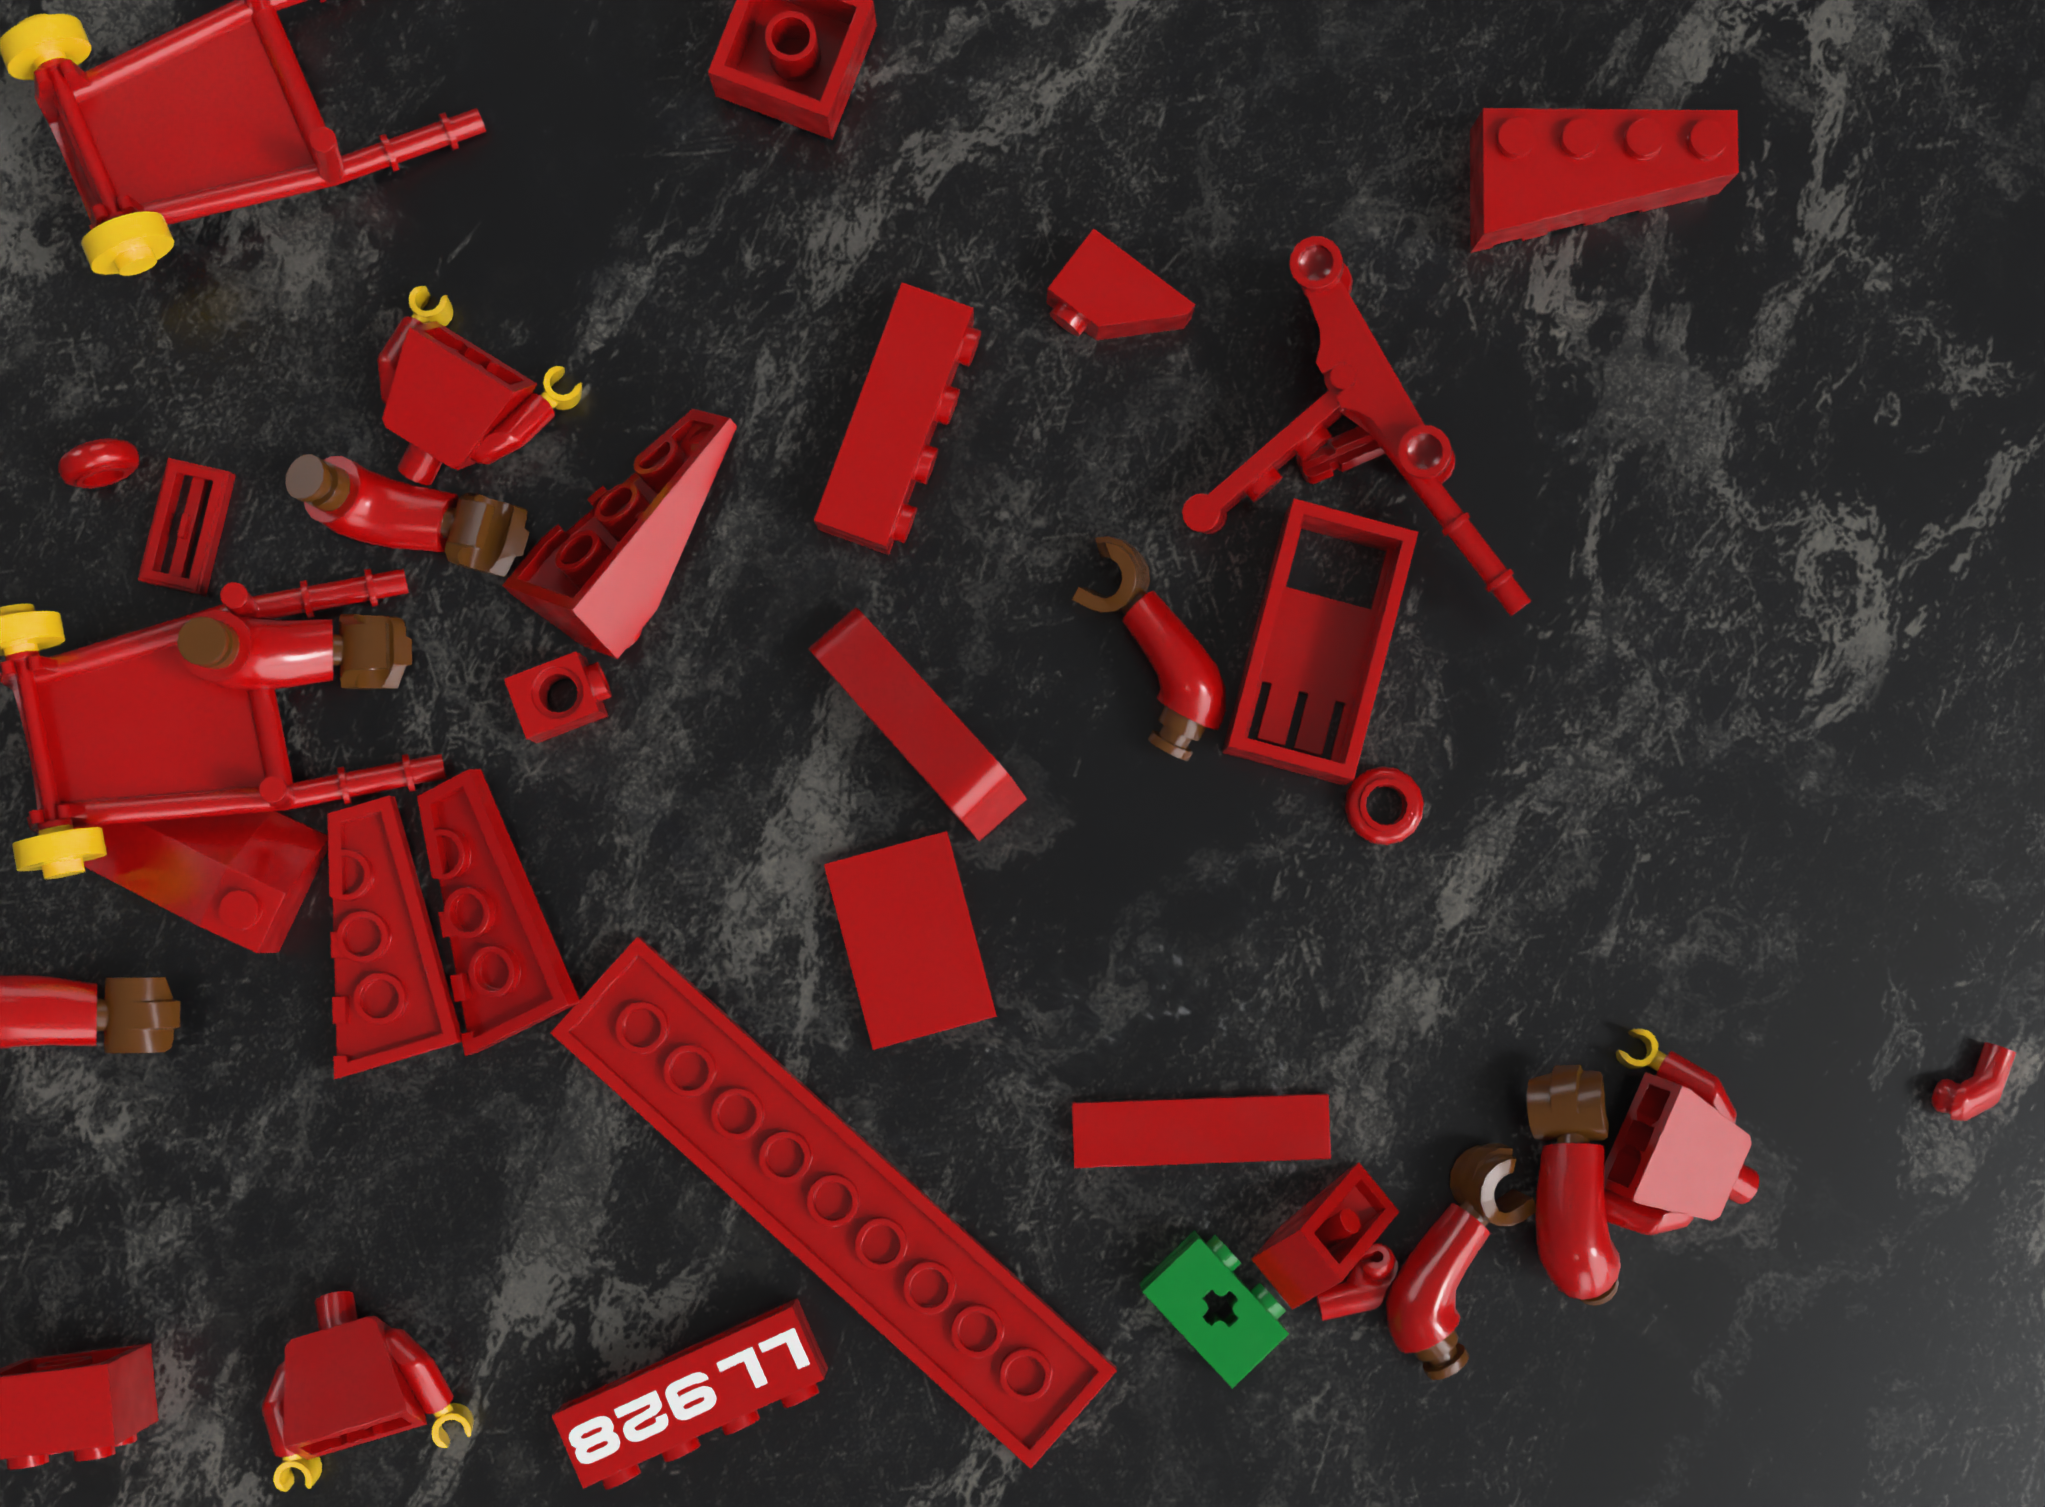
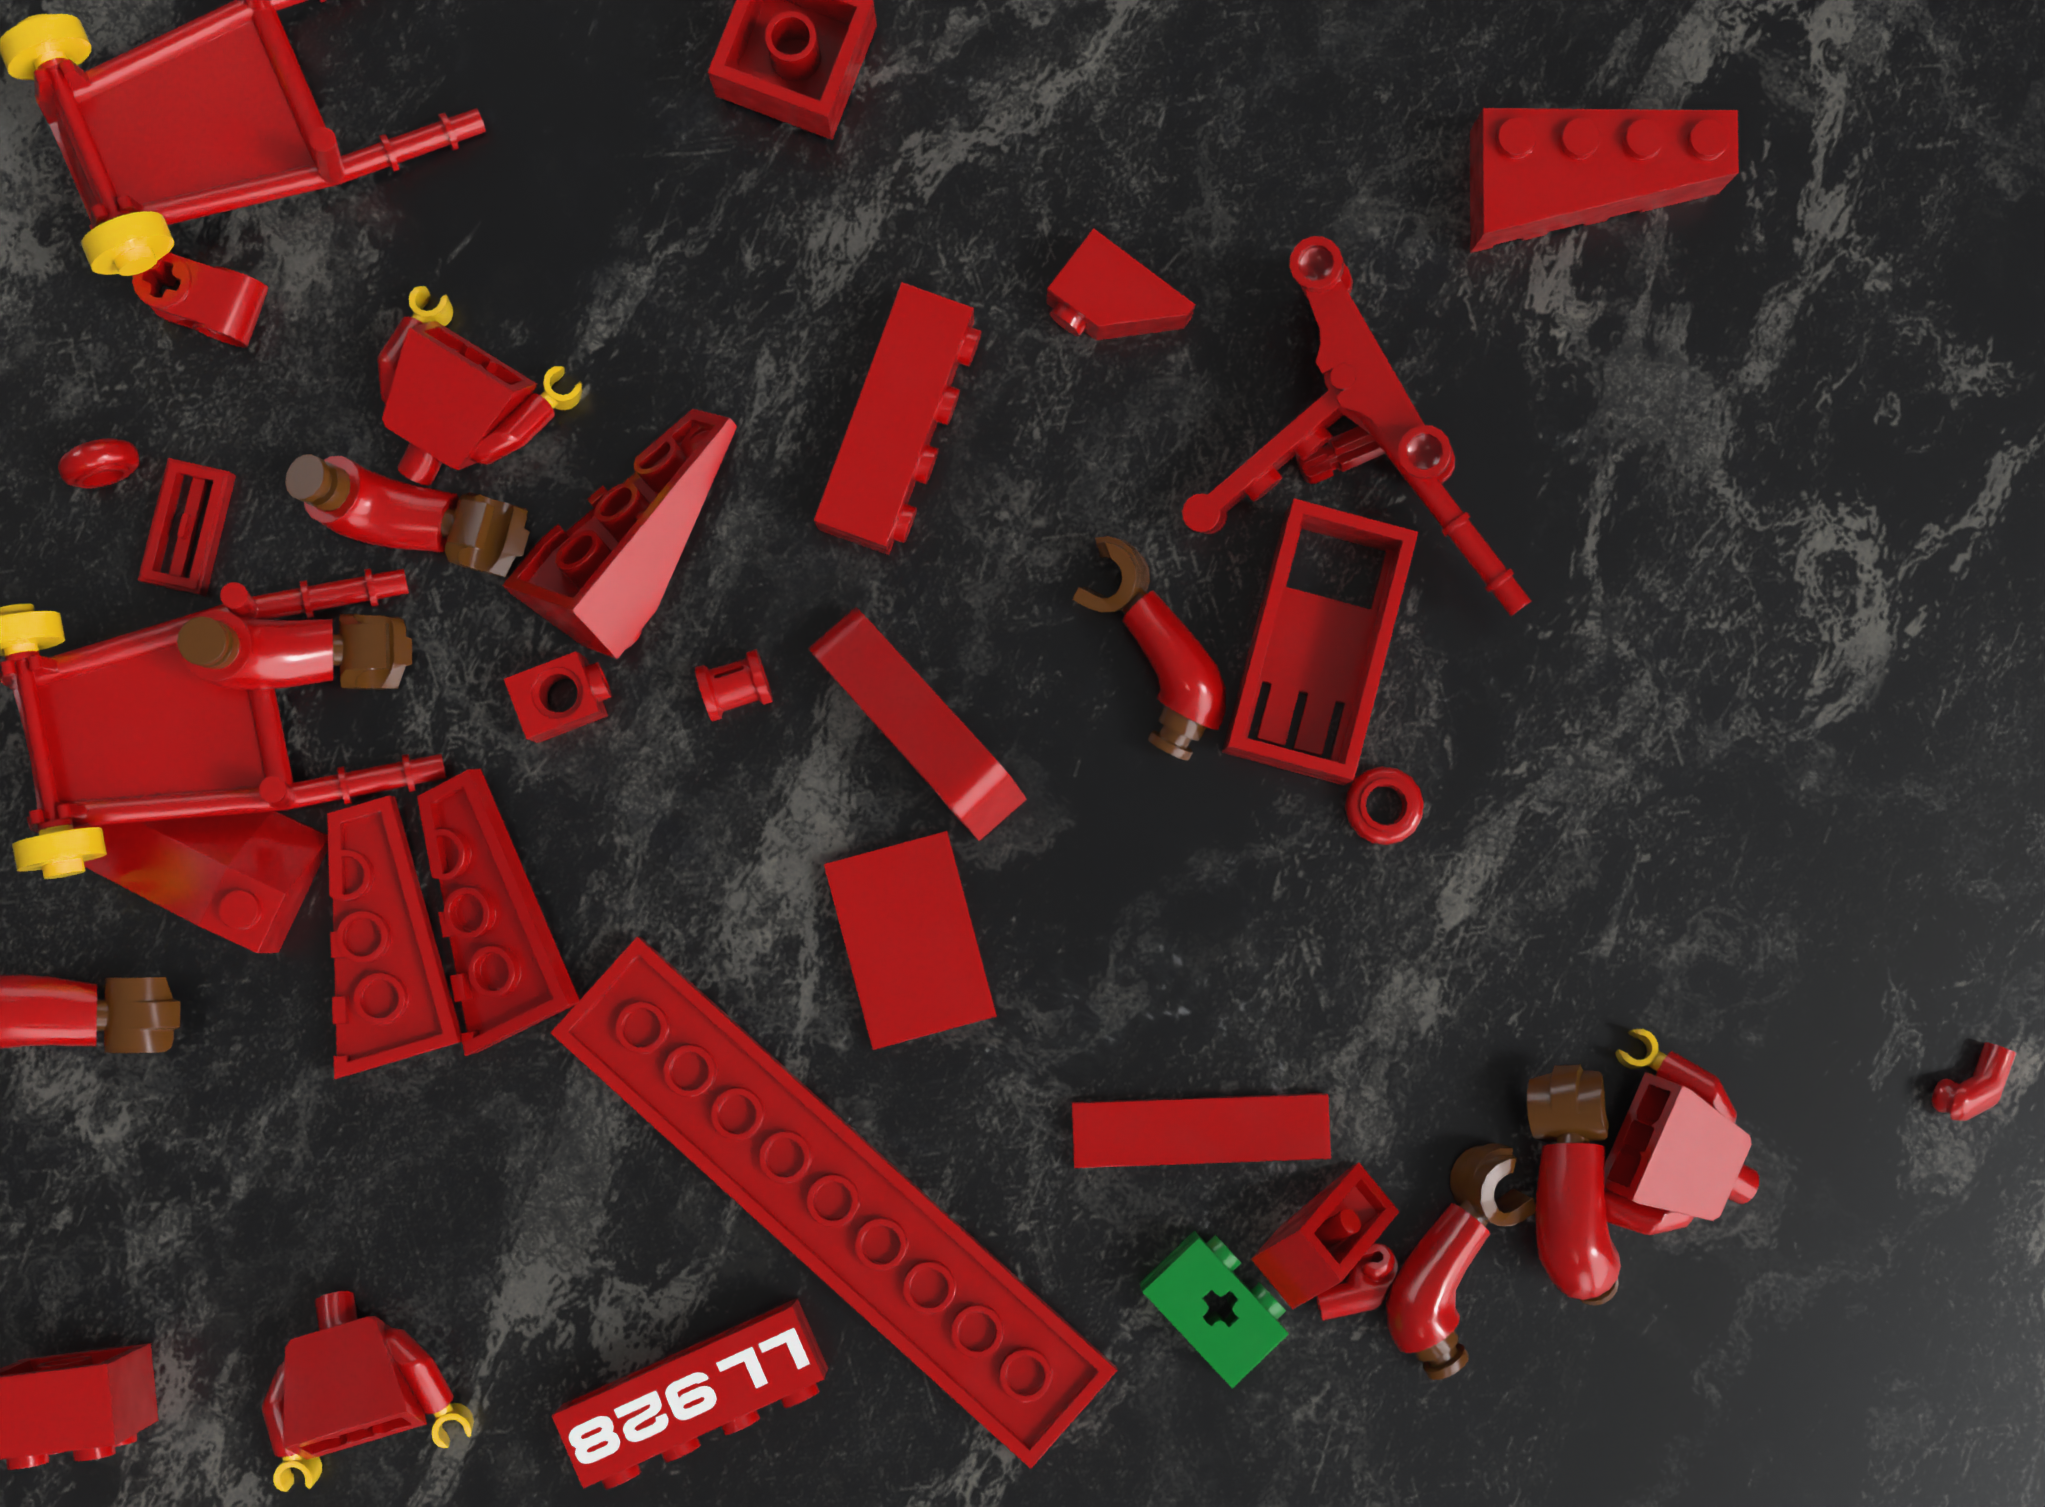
none -> red piece [132,252,268,348]
none -> red bush [695,649,773,722]

